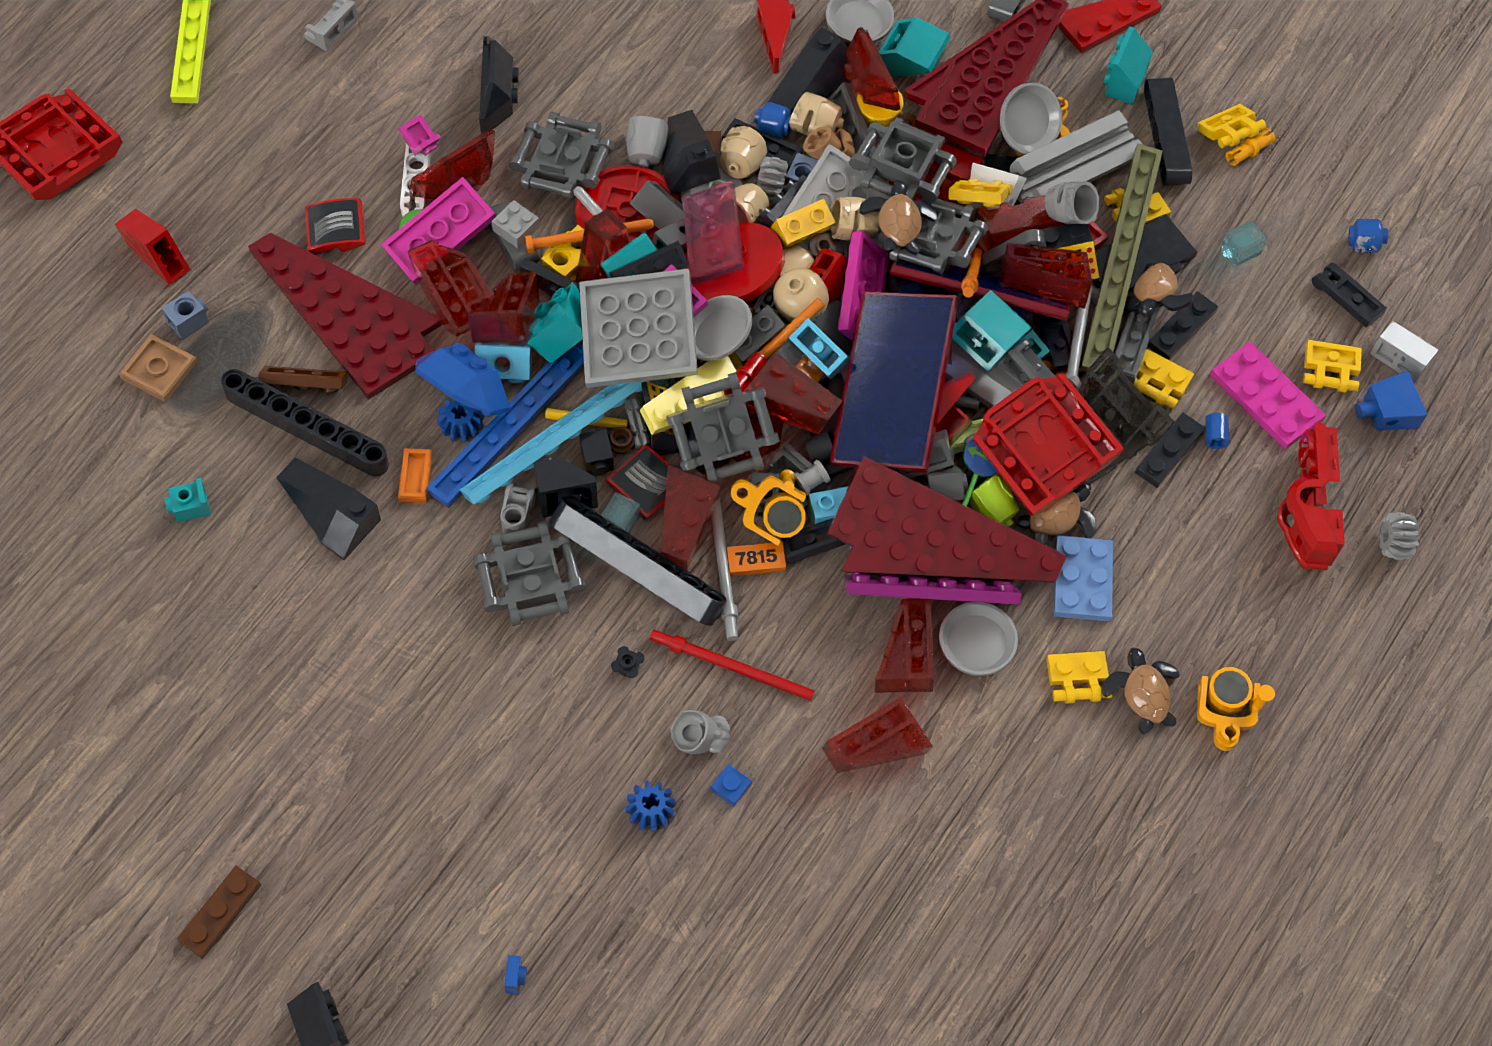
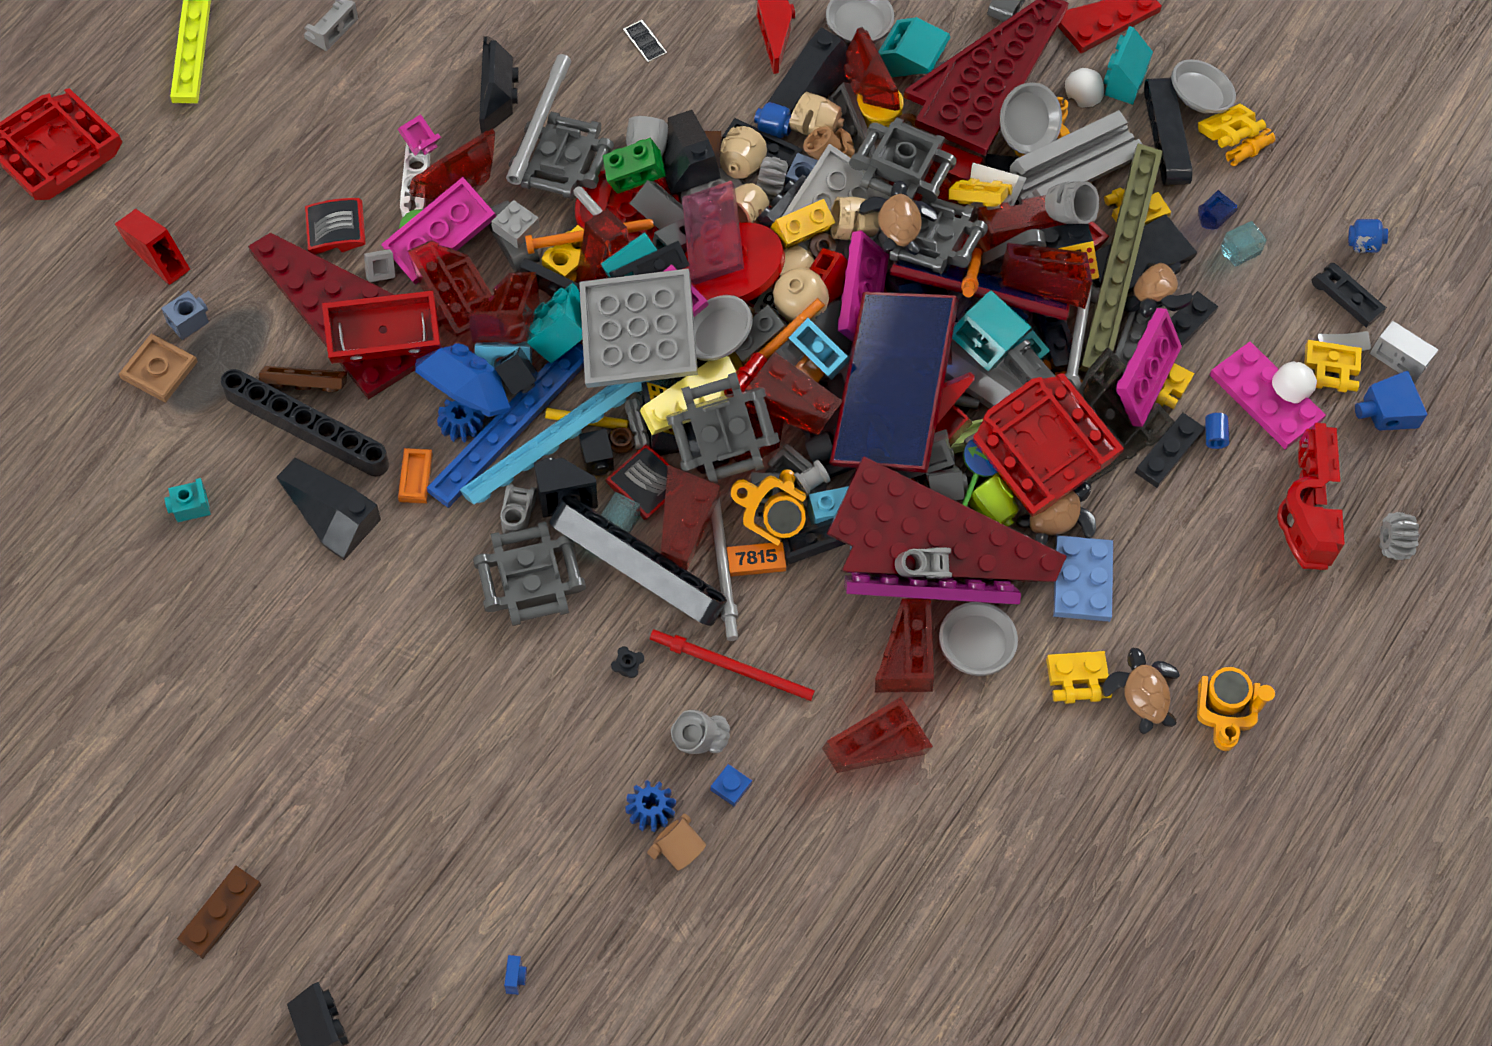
none -> red piece [322,291,441,364]
none -> light grey tile [364,249,395,282]
none -> black brick [495,347,538,395]
none -> light grey piece [506,54,571,185]
none -> green brick [602,137,665,194]
none -> sticker [623,20,667,62]
none -> medium nougat piece [647,814,706,870]
none -> light grey piece [895,548,952,579]
none -> white hair [1065,68,1104,108]
none -> dark pink plate [1116,308,1182,427]
none -> light grey piece [1171,59,1236,113]
none -> clear blue plate [1197,190,1238,230]
none -> white hair [1272,361,1317,404]
none -> light grey sticker [1318,331,1371,351]

